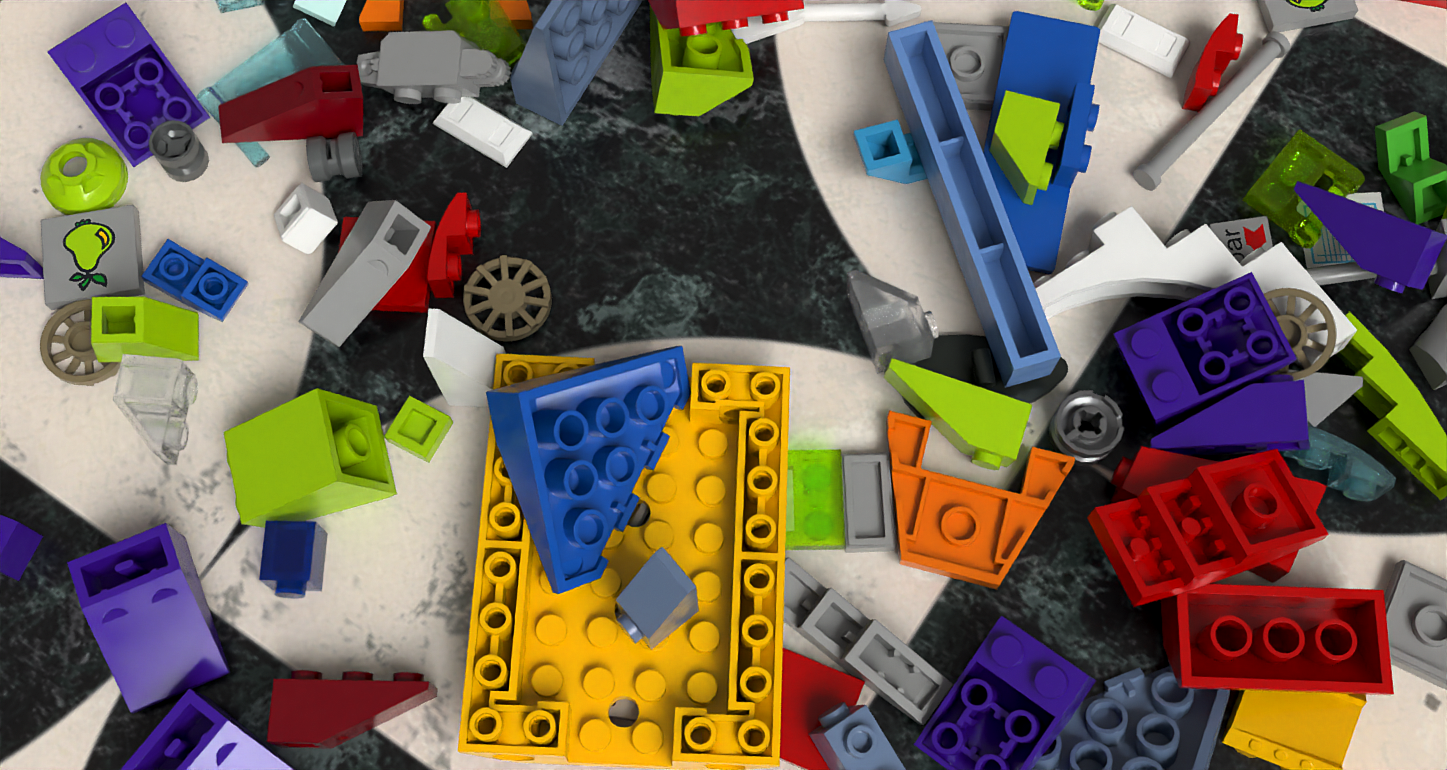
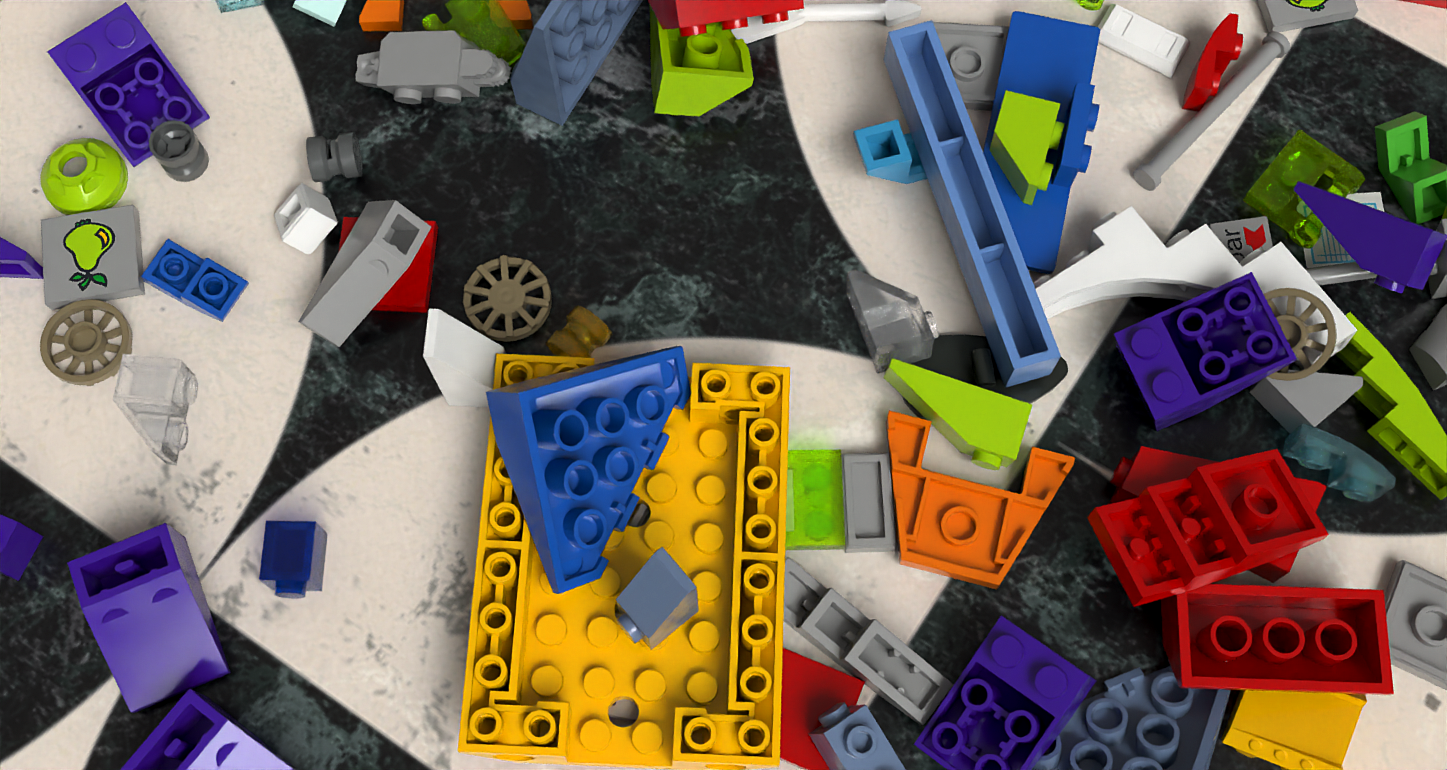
lime slope [91,296,199,362] -> none
clear light blue plate [197,18,363,168] -> none
dark red slope [218,65,363,143] -> none
lime slope [223,388,397,529] -> none
dark red slope [267,670,438,749] -> none
lime tile [384,396,454,463] -> none
red slope [427,192,481,298] -> none
white tile [433,97,532,168] -> none
flat silver wheel [1049,390,1124,466] -> none
dark purple slope [1151,374,1310,456] -> none
none -> clear yellow wheel [545,306,612,358]

